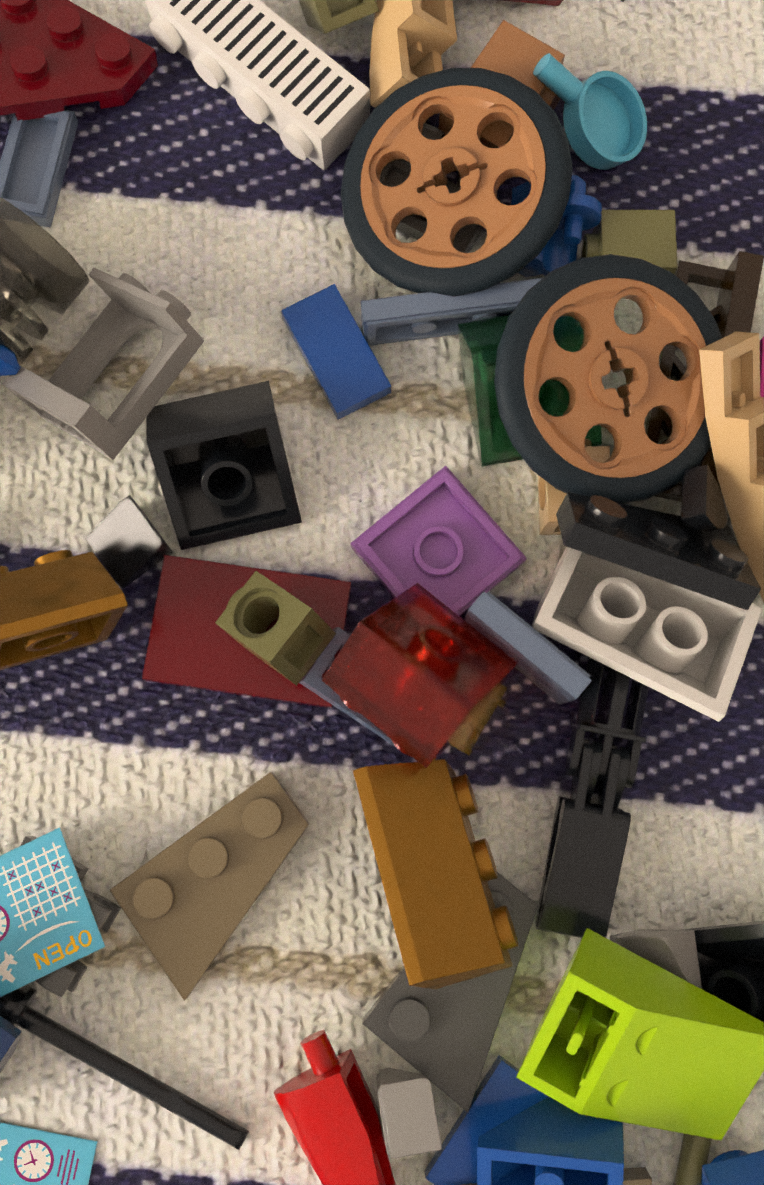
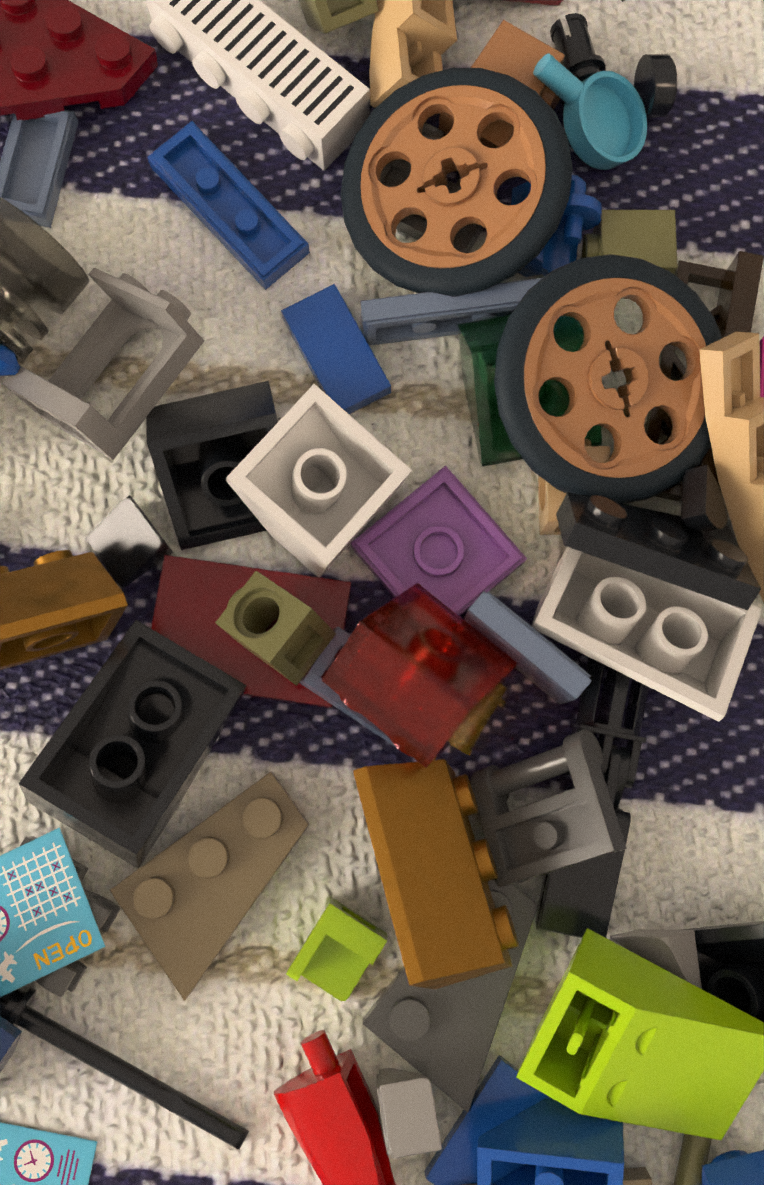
none -> black slope [18,620,247,869]
none -> blue tile [147,121,310,290]
none -> white slope [226,384,412,577]
none -> lime panel [286,897,387,1001]
none -> dark grey plate [471,729,627,887]
none -> black pin [550,13,606,81]
none -> black tile [634,54,677,118]

